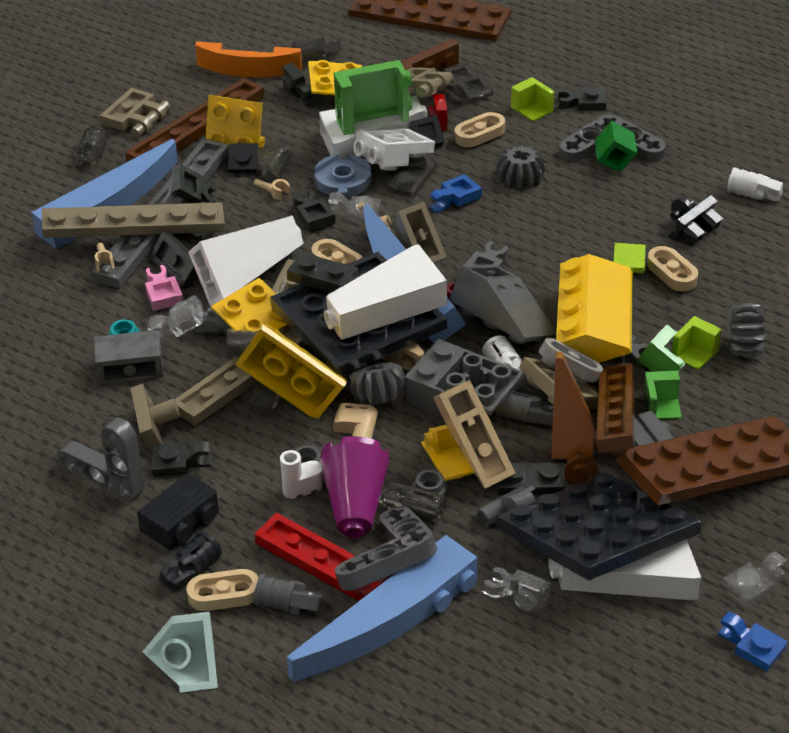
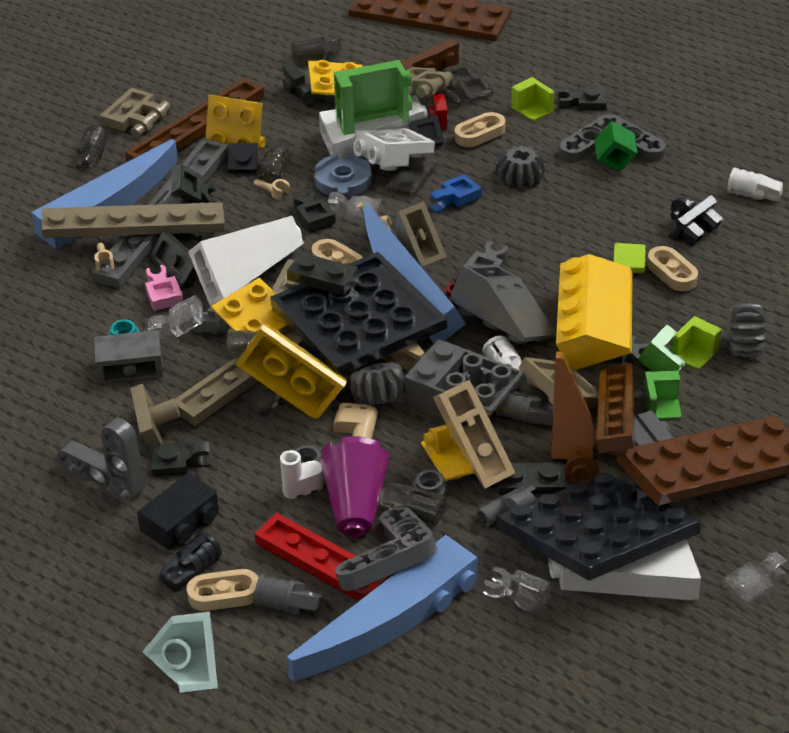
orange slope [195,42,302,77] -> none
white slope [324,244,447,340] -> none
light grey plate [539,338,603,384] -> none
blue plate [718,611,788,672] -> none

